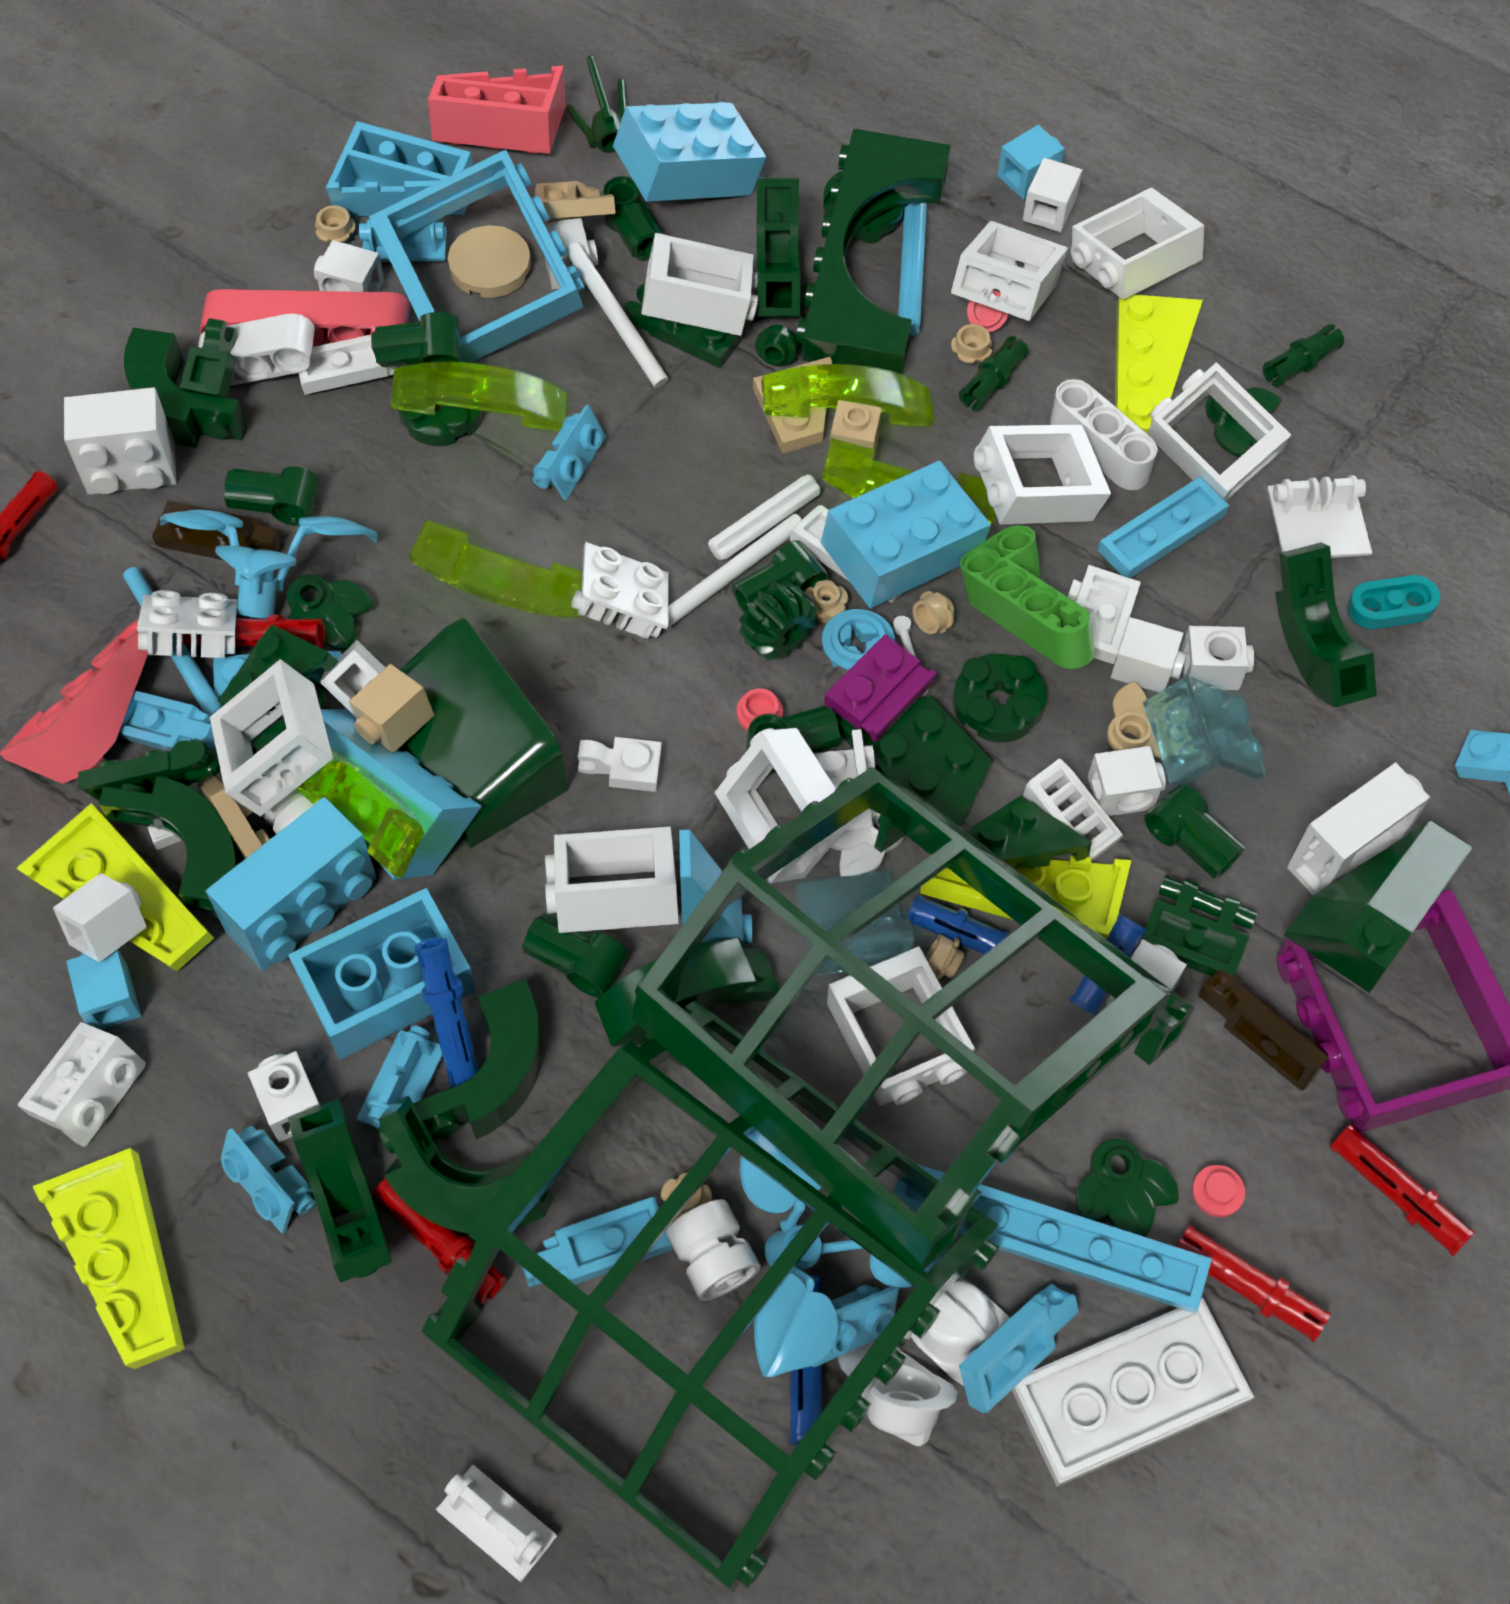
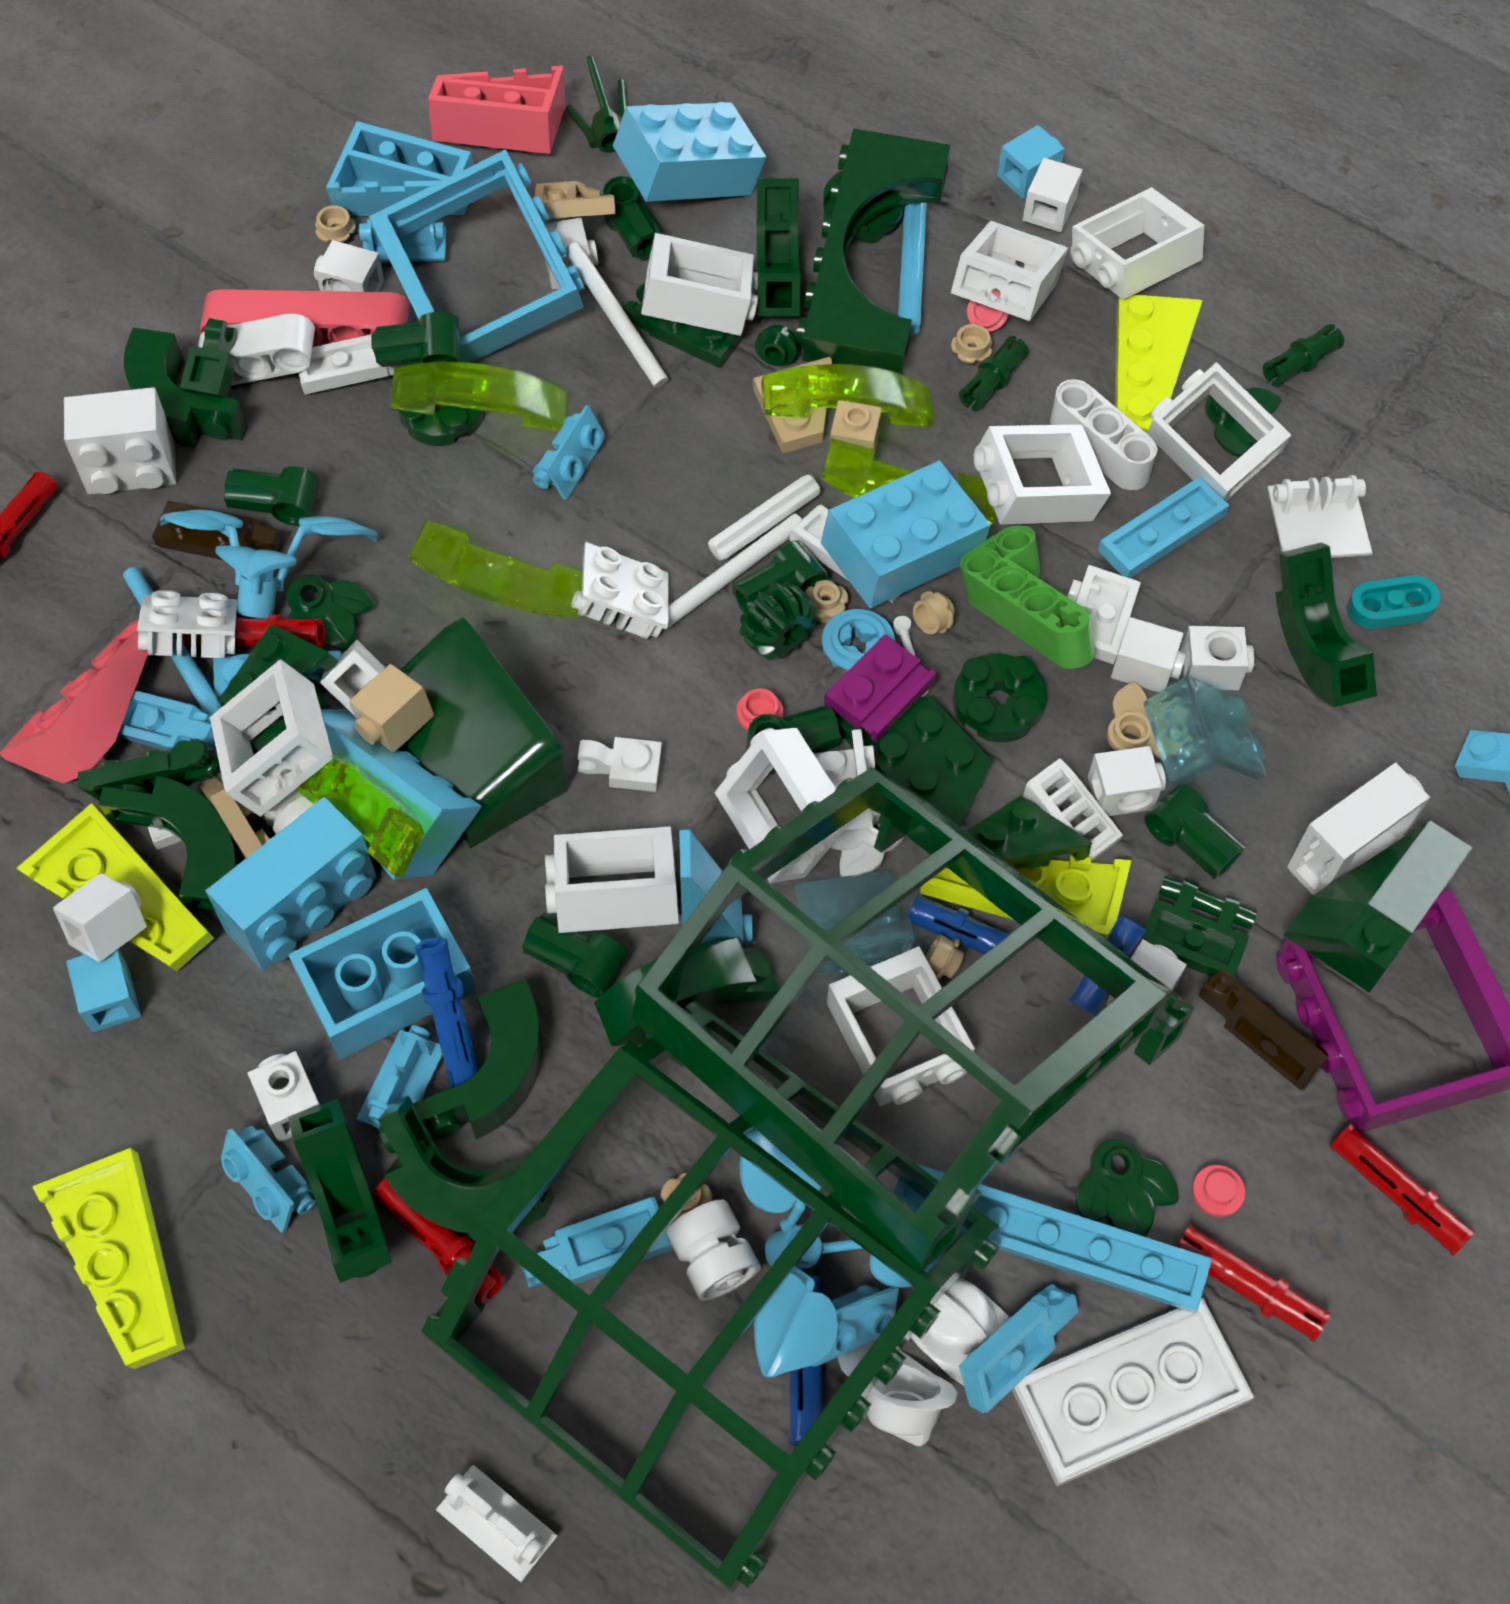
white bracket [17,1022,146,1147] -> none
tan tile [447,225,532,298] -> none

